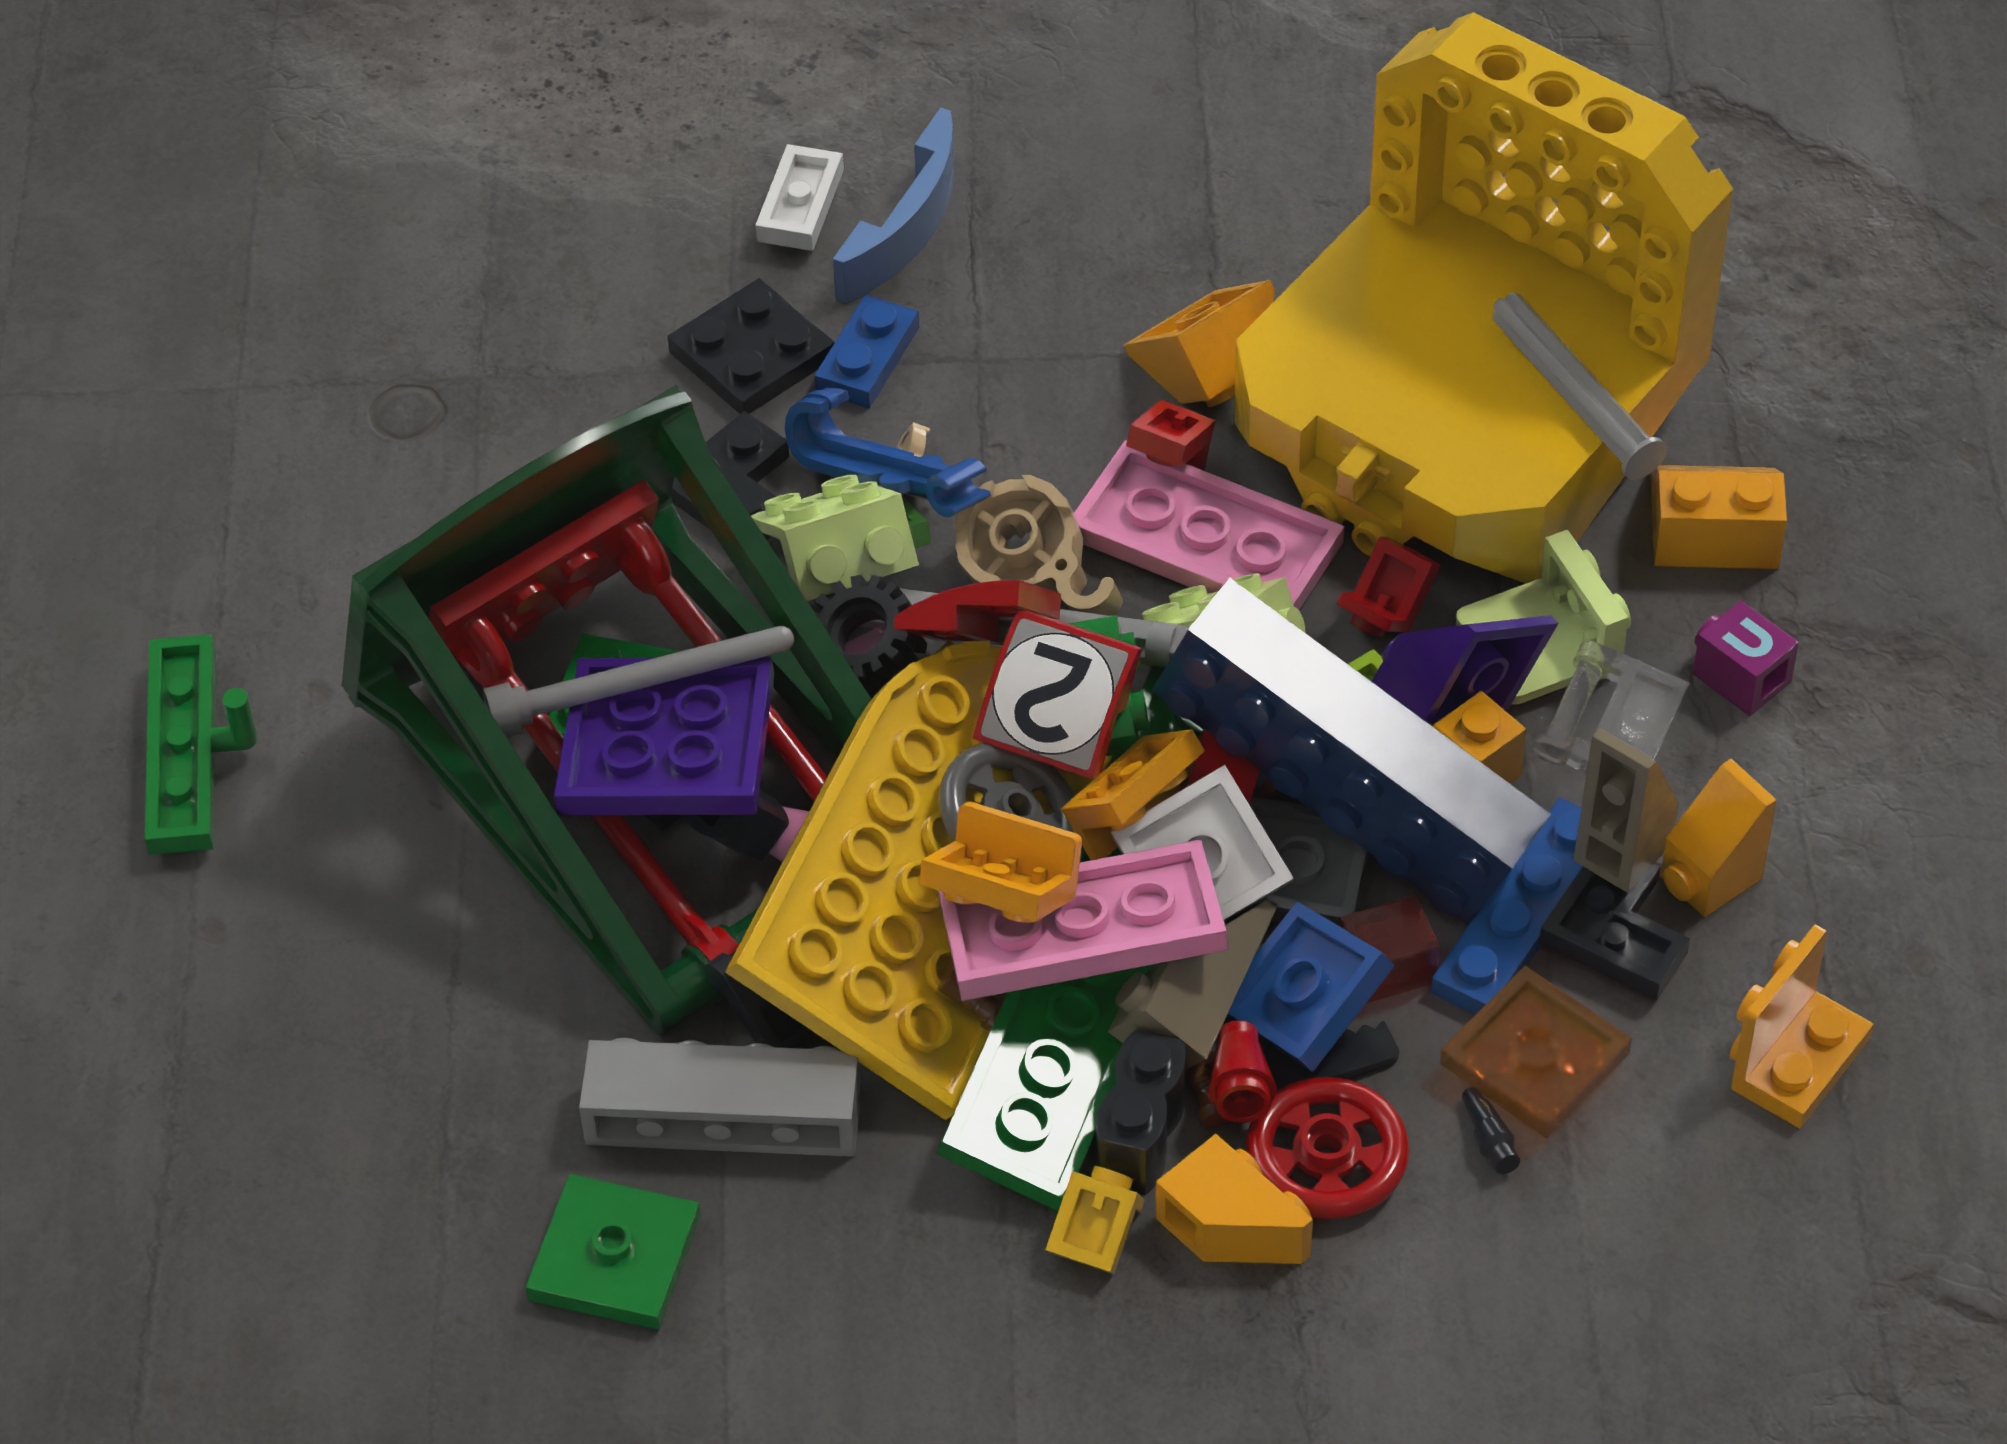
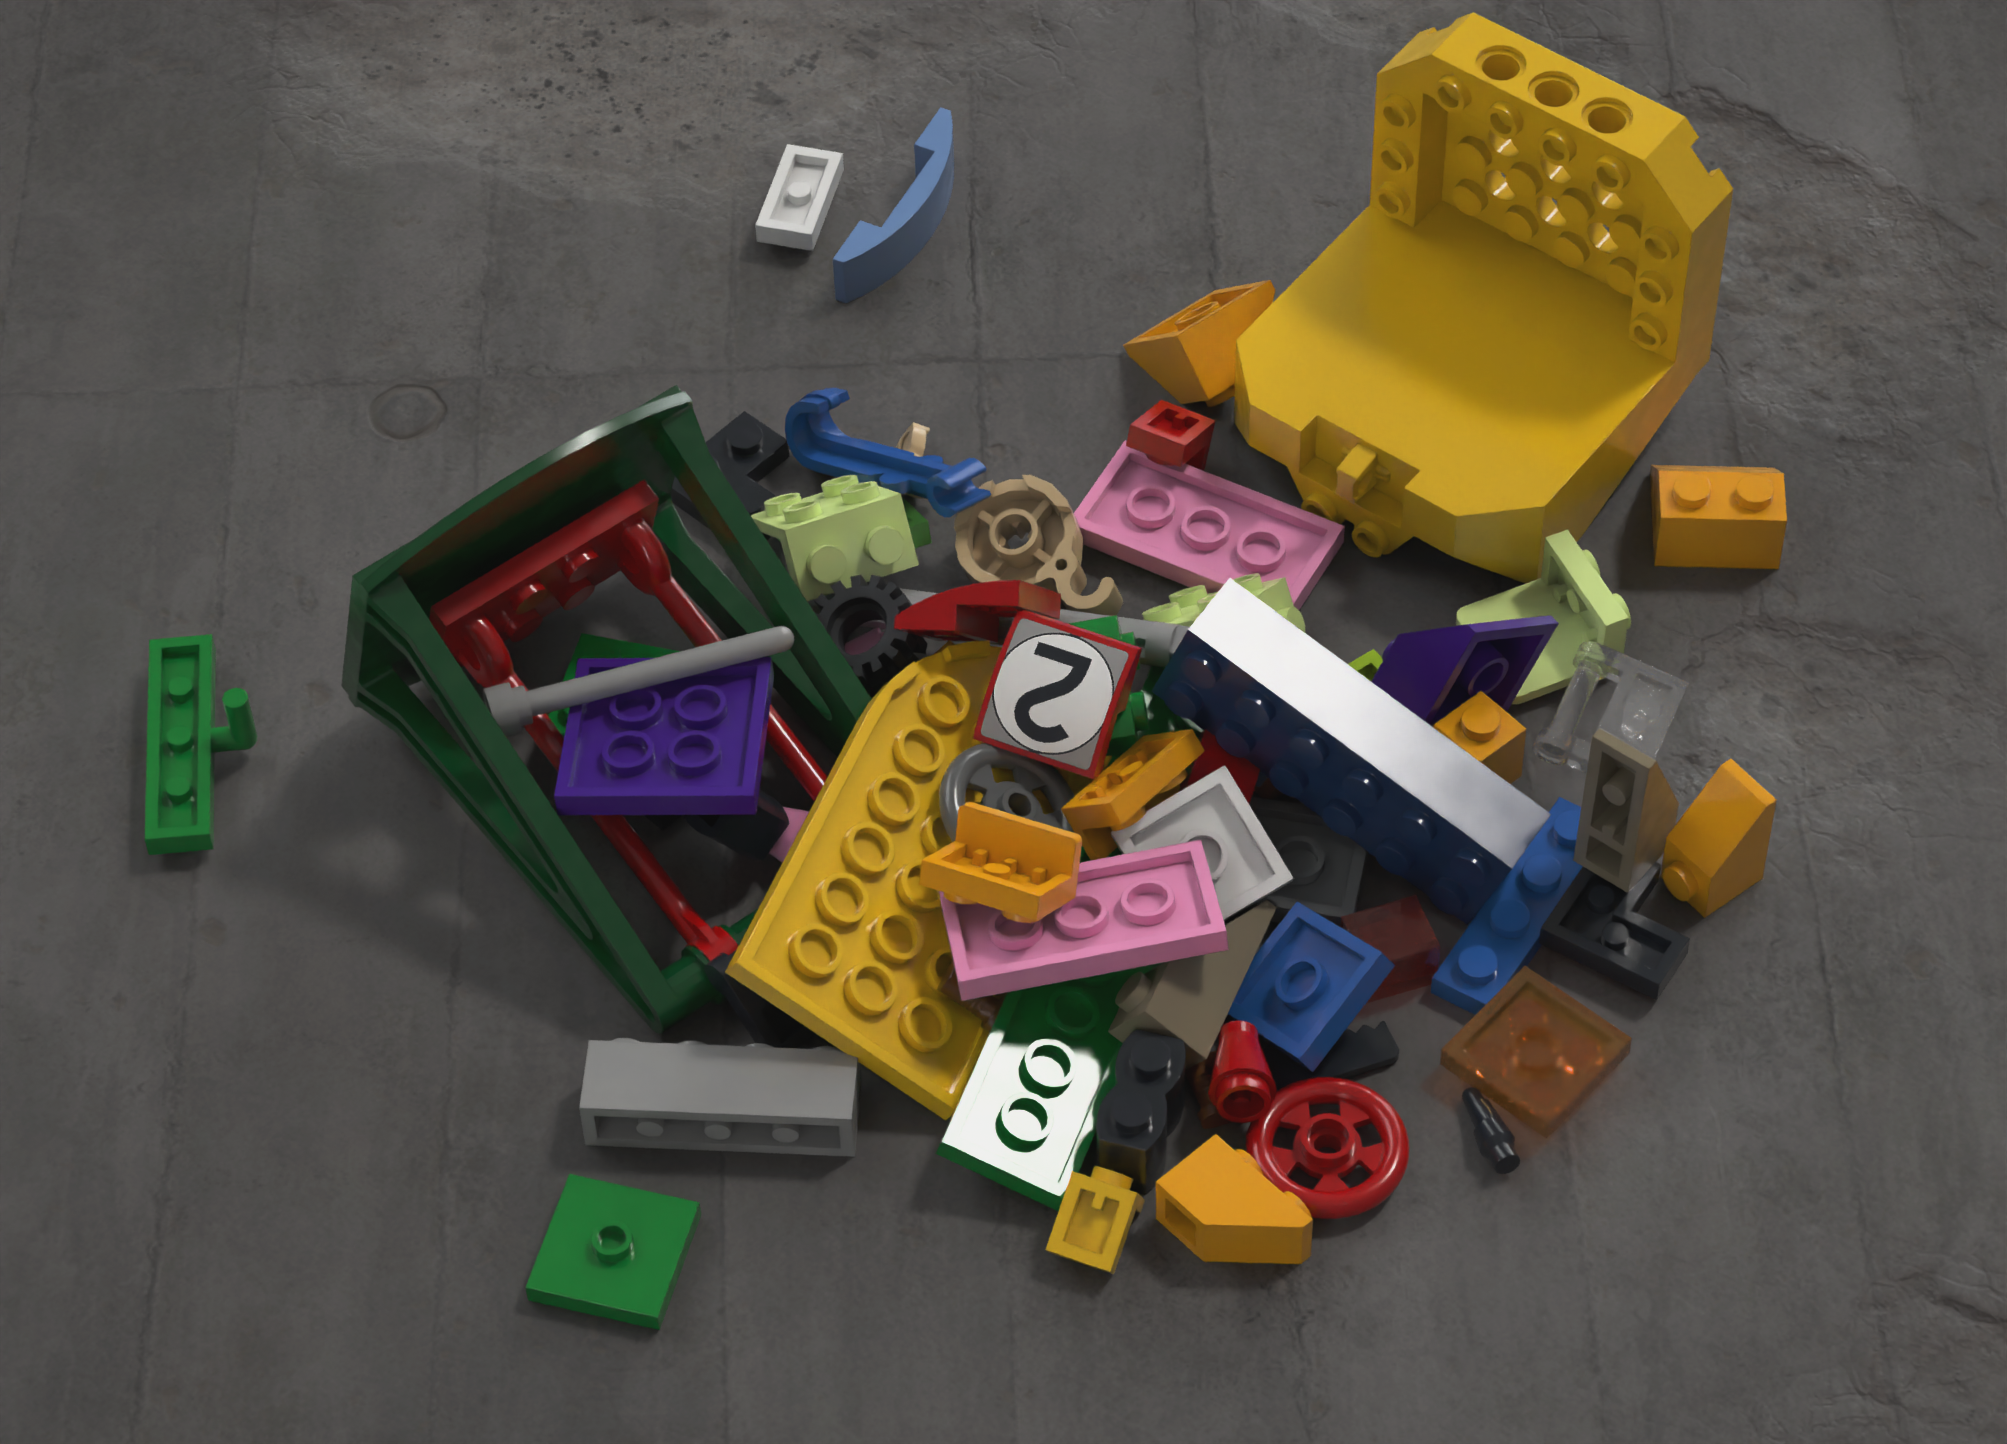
black plate [667,278,835,414] -> none
blue plate [814,295,920,409] -> none
red bracket [1336,536,1441,637] -> none
light grey axle [1493,293,1667,480] -> none
magenta brick [1693,600,1799,716] -> none
light orange bracket [1729,924,1874,1129] -> none

